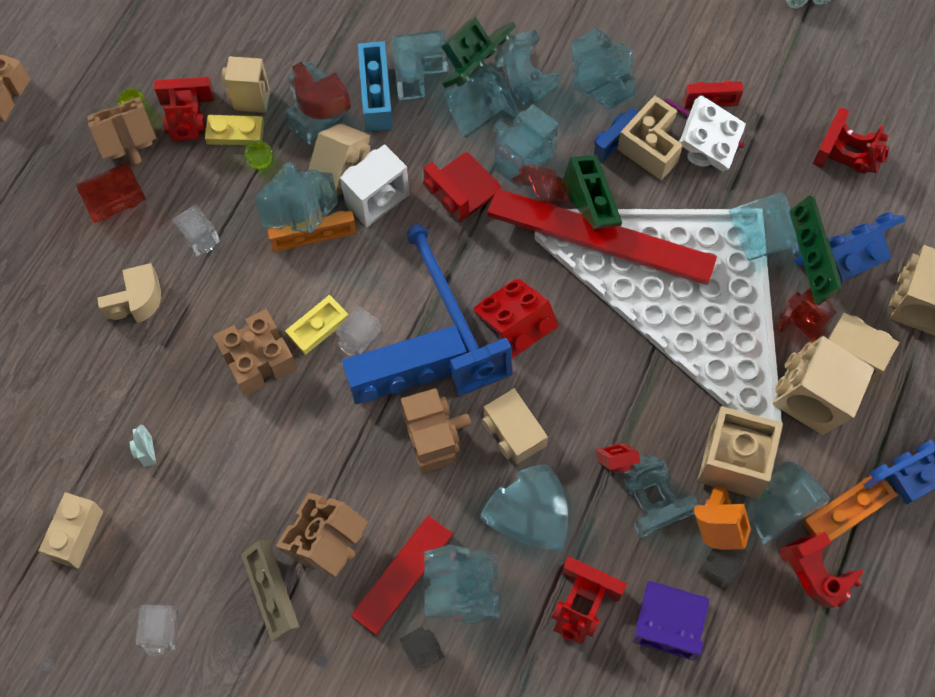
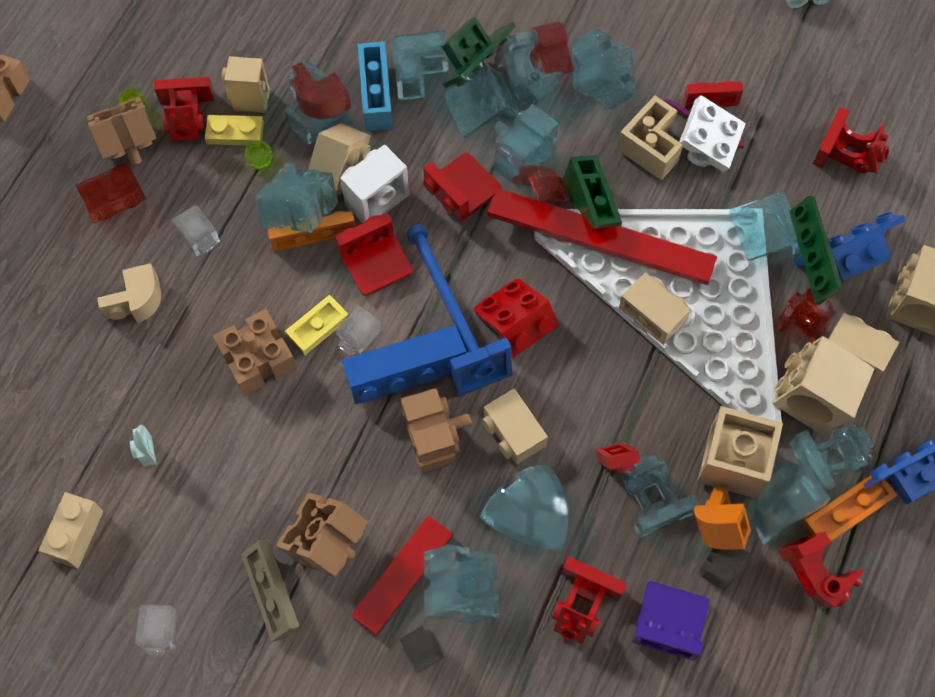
blue plate [593,107,639,163] -> none
none -> red bracket [335,213,413,296]
none -> clear red brick [530,21,574,79]
none -> tan brick [619,272,691,345]
none -> clear light blue tile [790,423,874,498]

